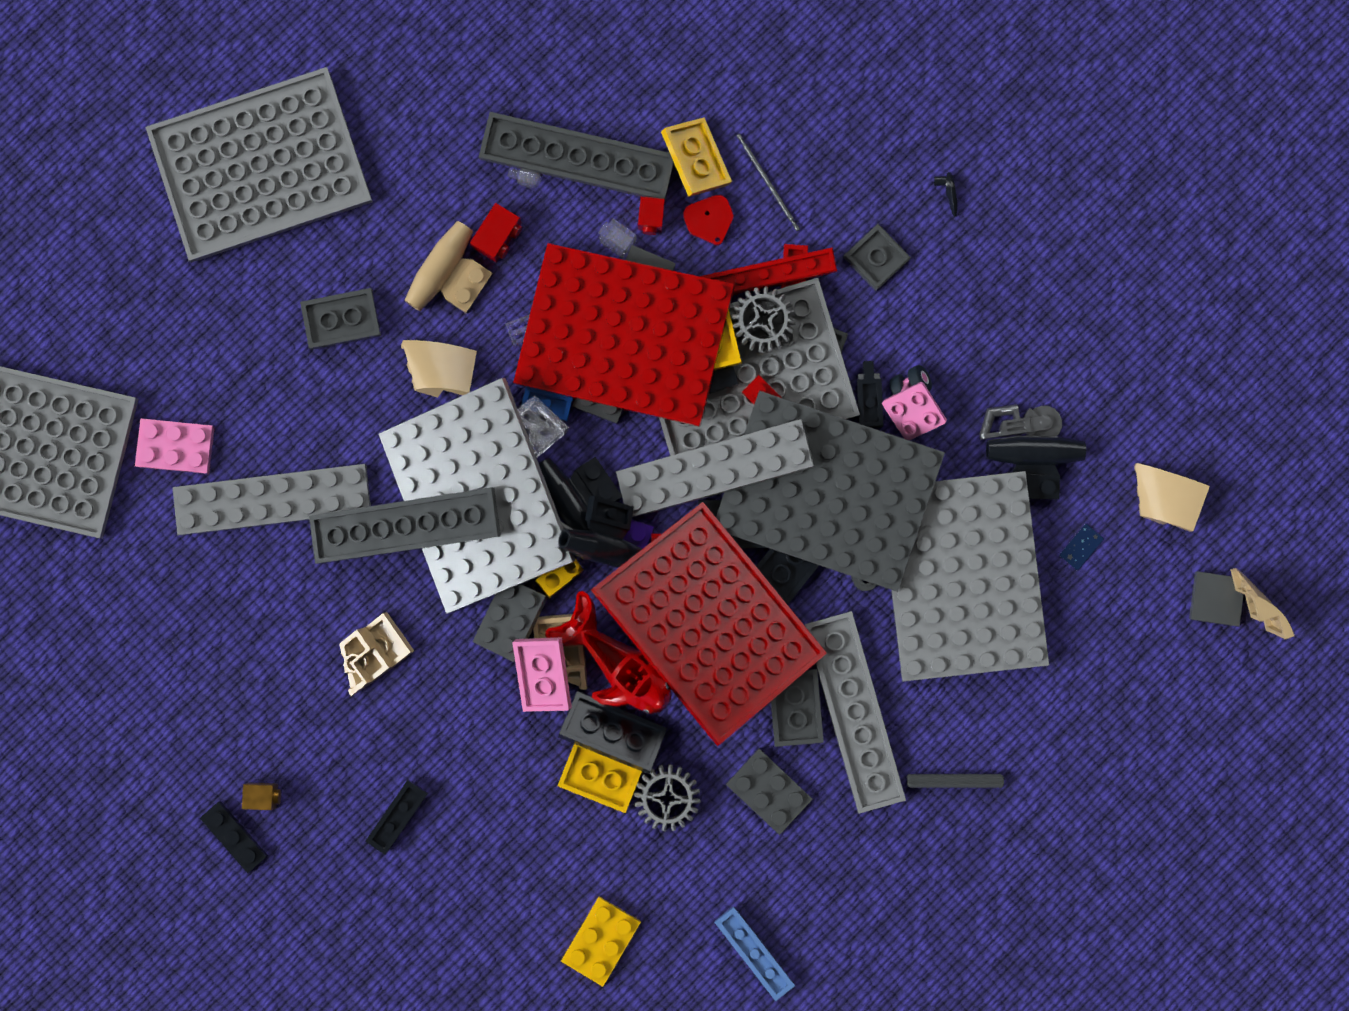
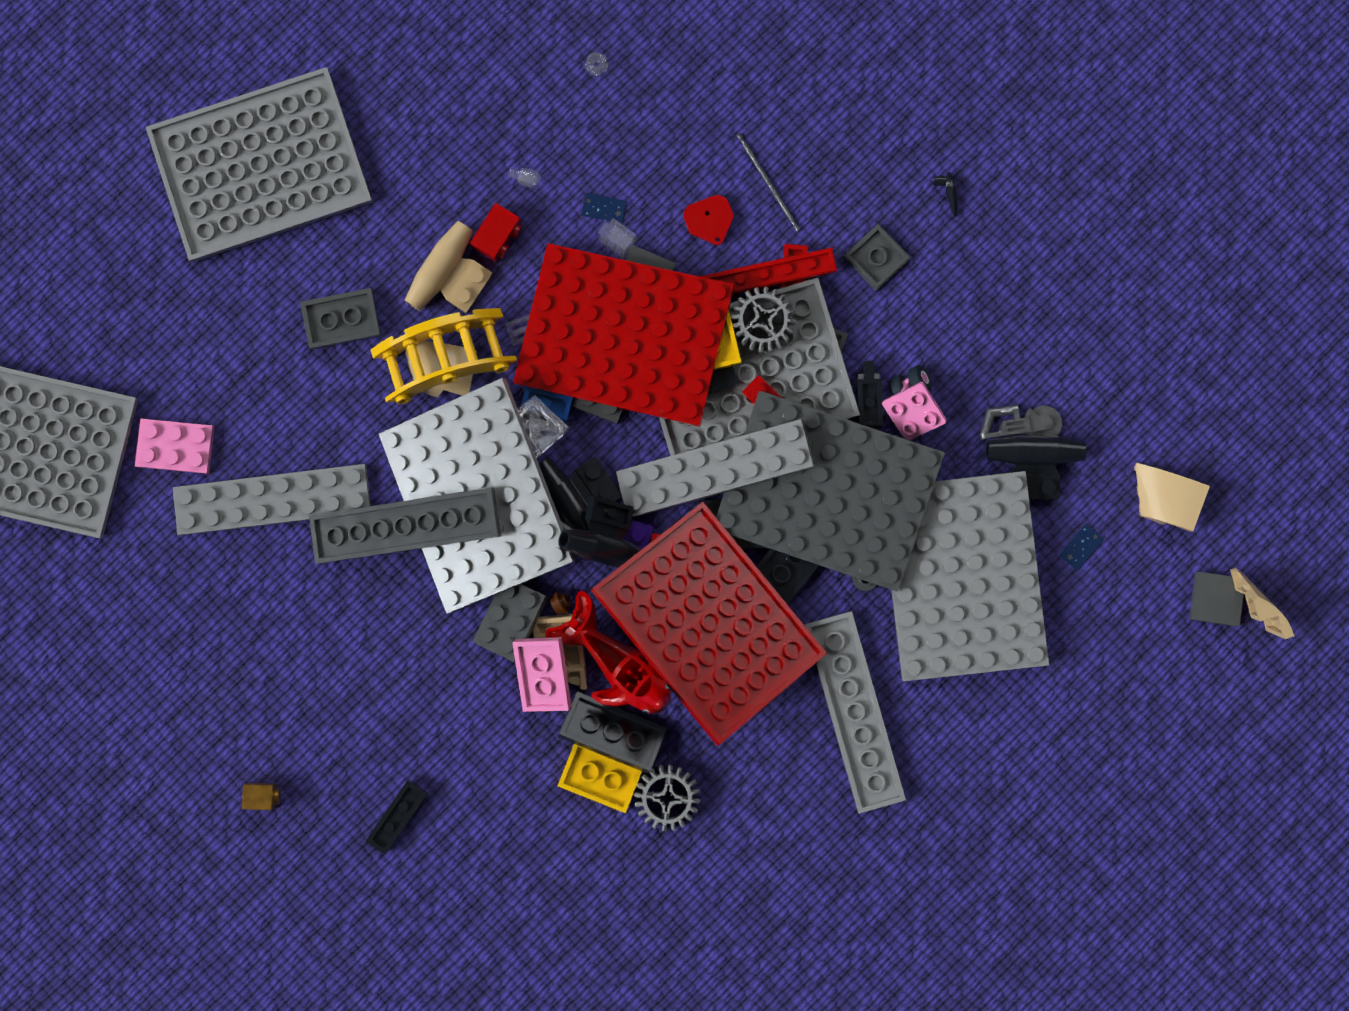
black plate [200,801,268,873] -> none
tan slope [340,612,414,696] -> none
dark grey plate [479,112,674,199] -> none
yellow leg [536,559,584,599] -> none
yellow plate [561,896,641,987] -> none
red brick [638,197,665,235] -> none
yellow plate [661,117,732,197] -> none
medium blue plate [714,906,795,1001] -> none
dark grey plate [726,748,812,835] -> none
dark grey plate [771,669,824,747] -> none
dark grey axle [907,774,1004,788] -> none
none -> yellow fence [371,308,517,405]
none -> reddish brown plate [550,591,571,615]
none -> dark blue sticker [581,193,627,224]
none -> clear plate [585,52,608,76]

